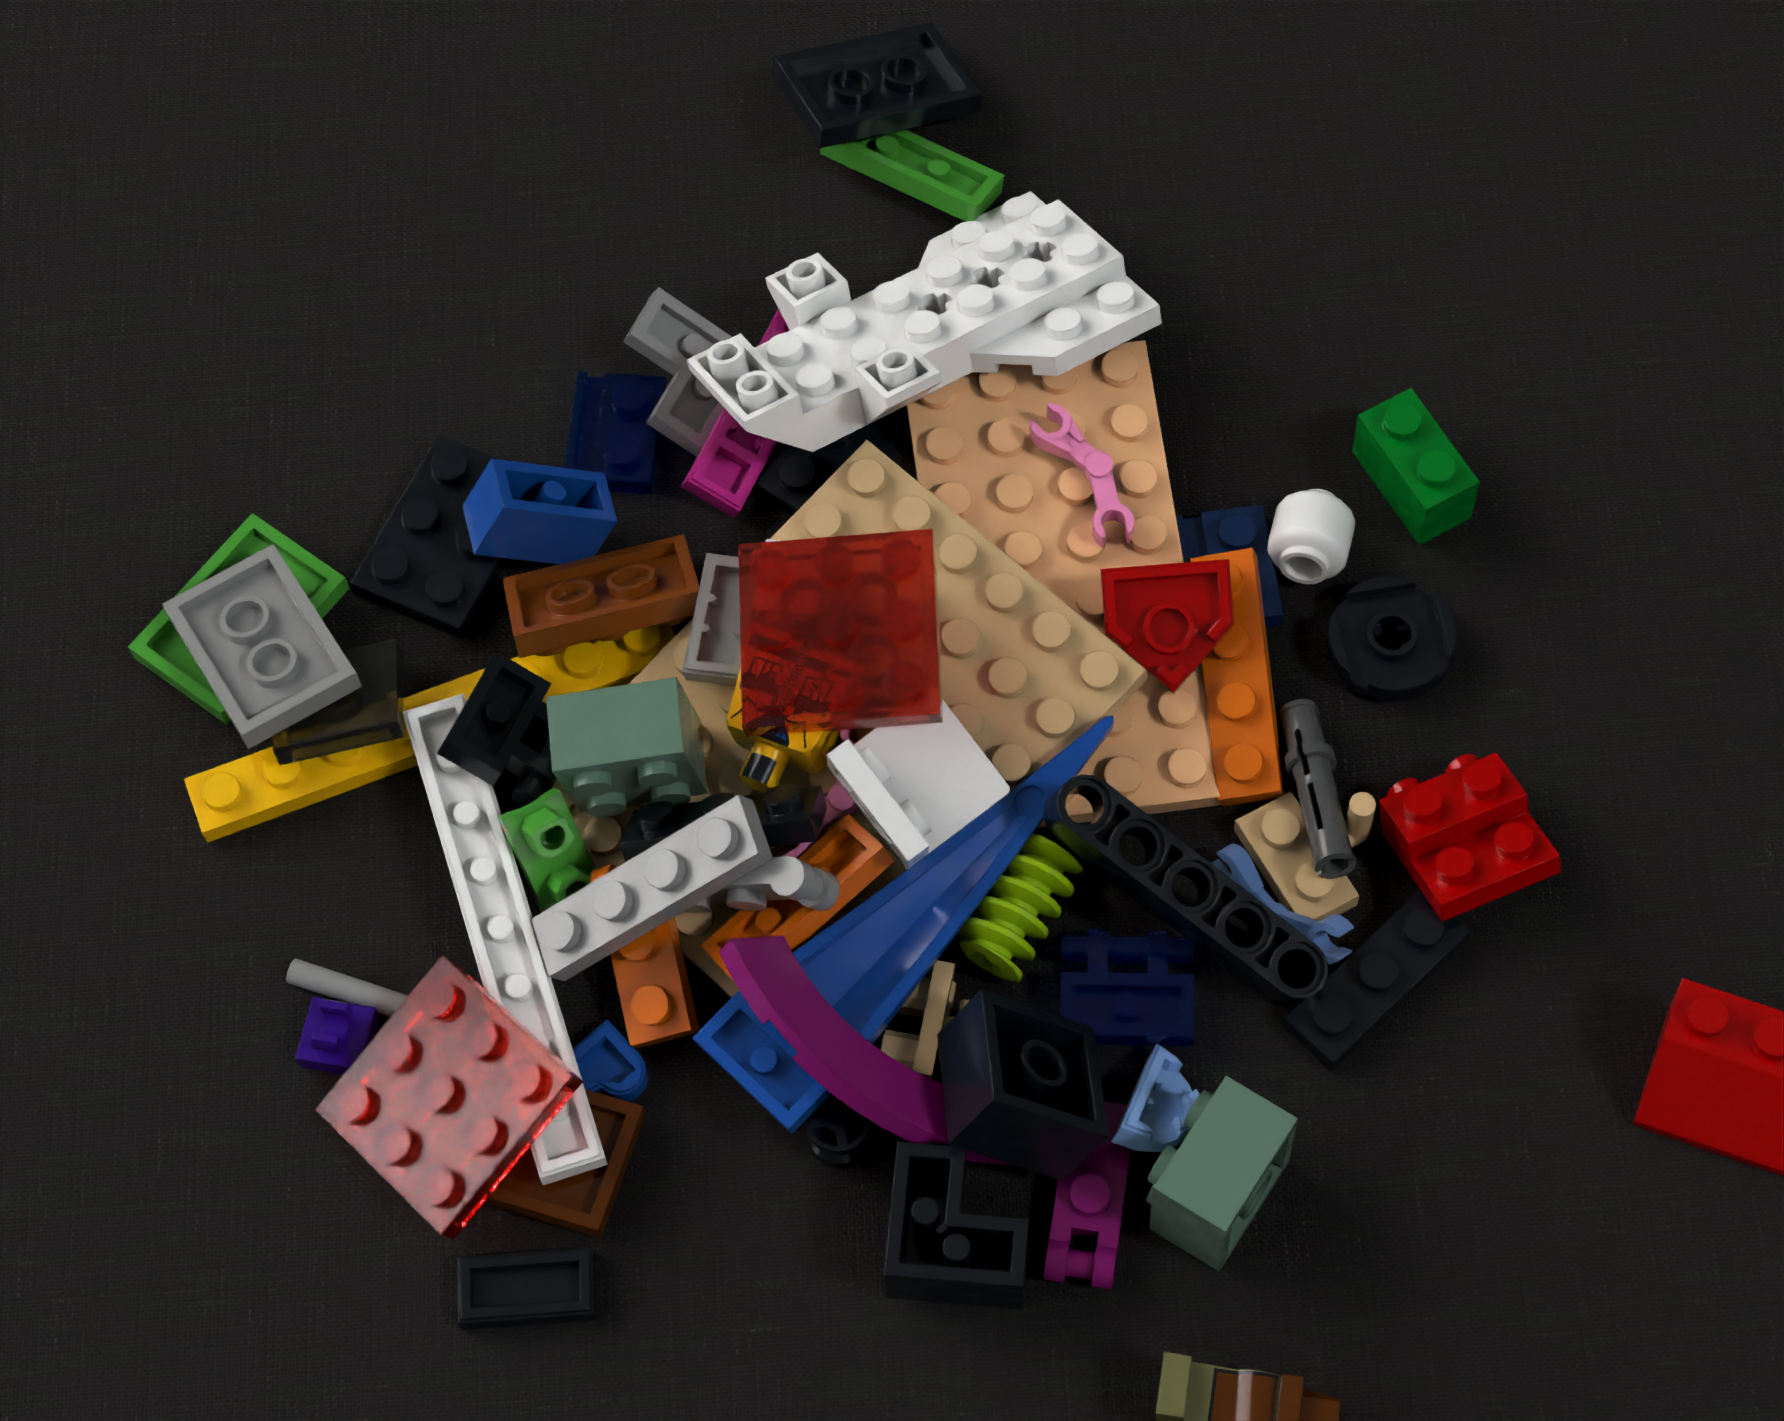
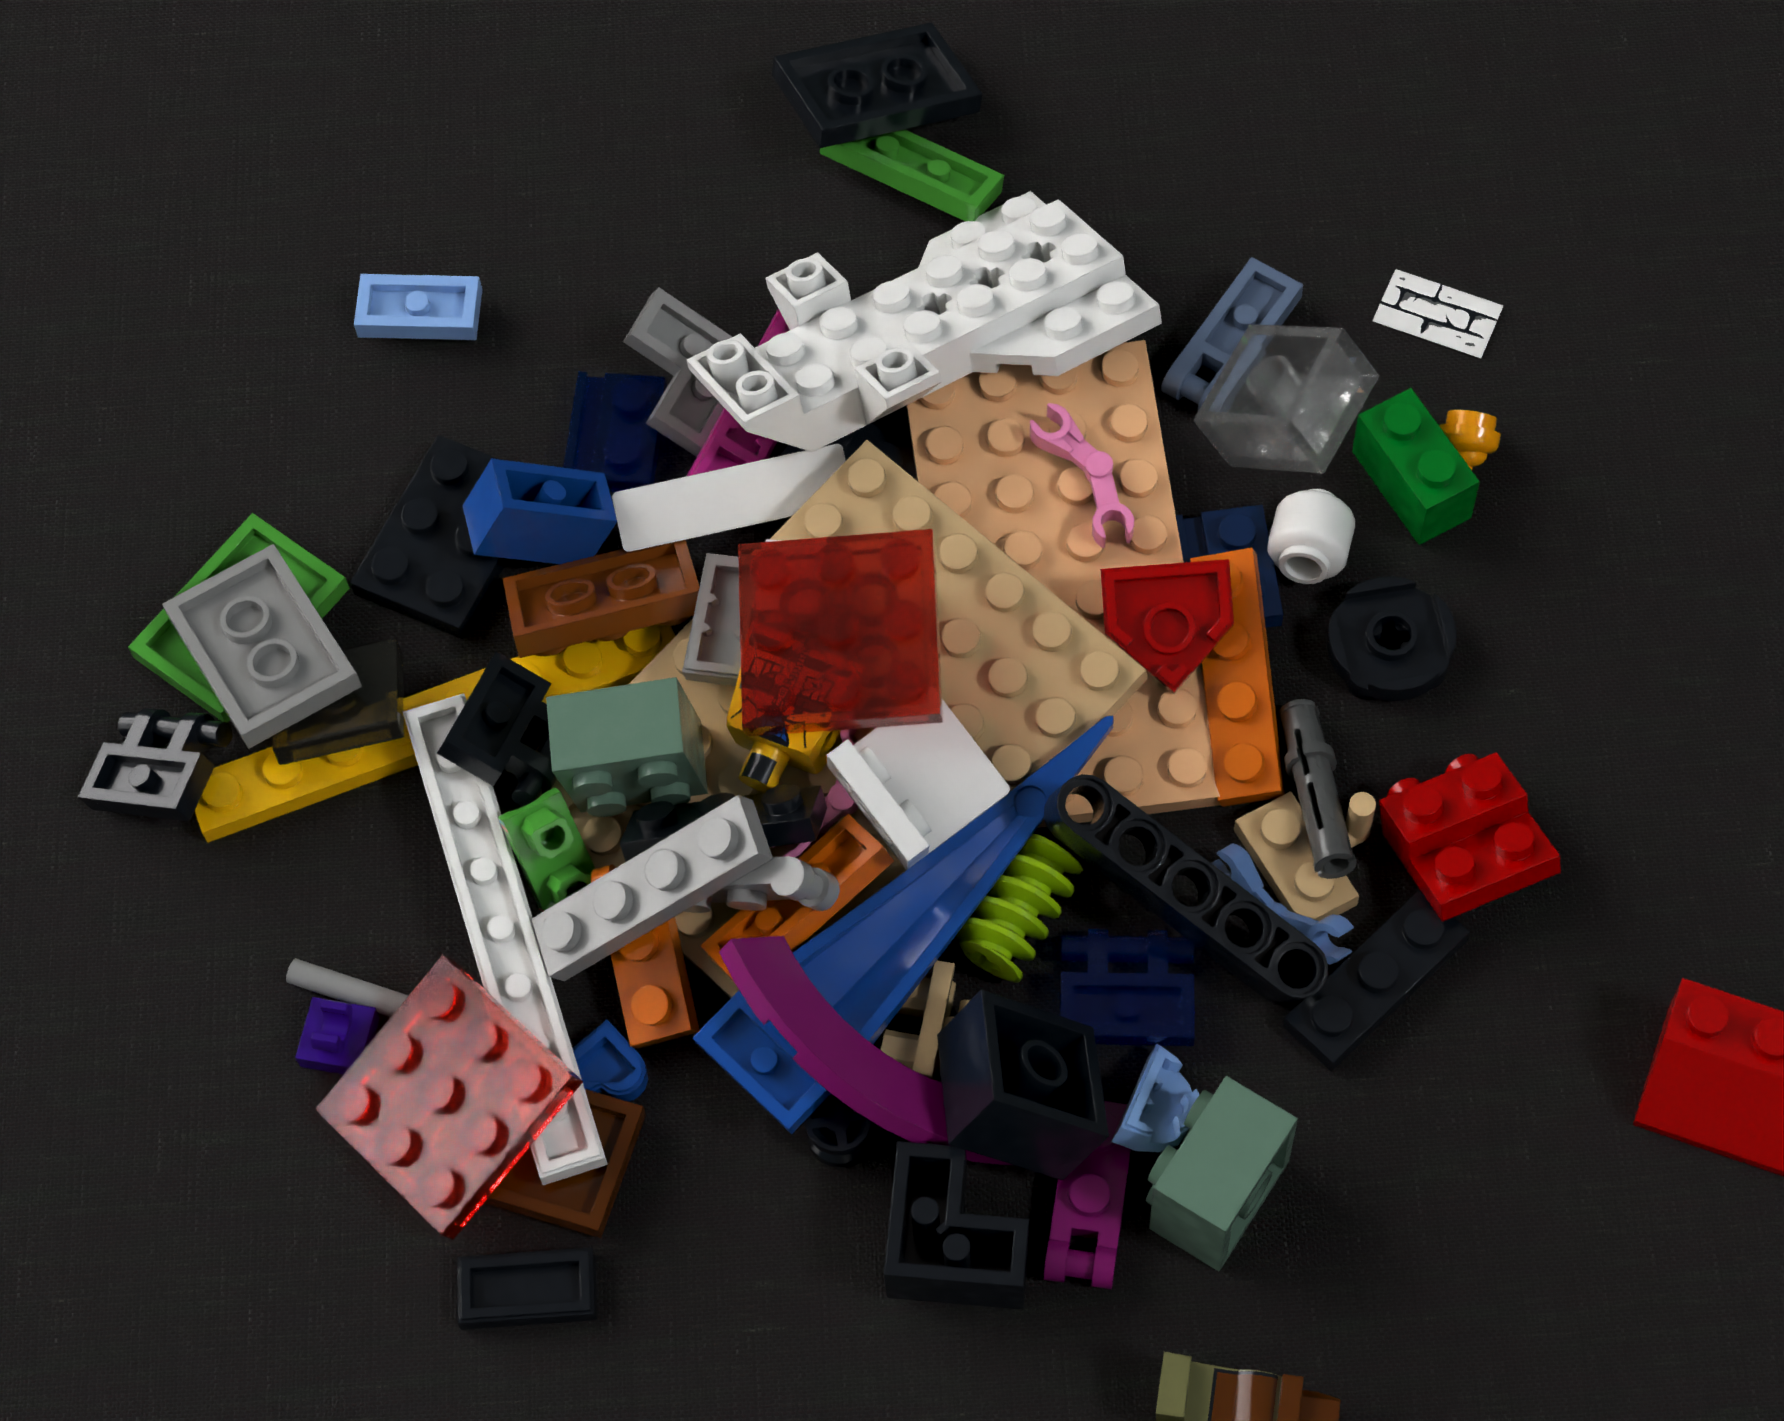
none -> black plate [78,708,232,821]
none -> light blue plate [354,274,482,340]
none -> white sticker [612,444,846,552]
none -> sand blue plate [1161,257,1303,420]
none -> clear brick [1193,324,1379,474]
none -> white sticker [1373,269,1503,359]
none -> light orange plate [1439,410,1501,470]

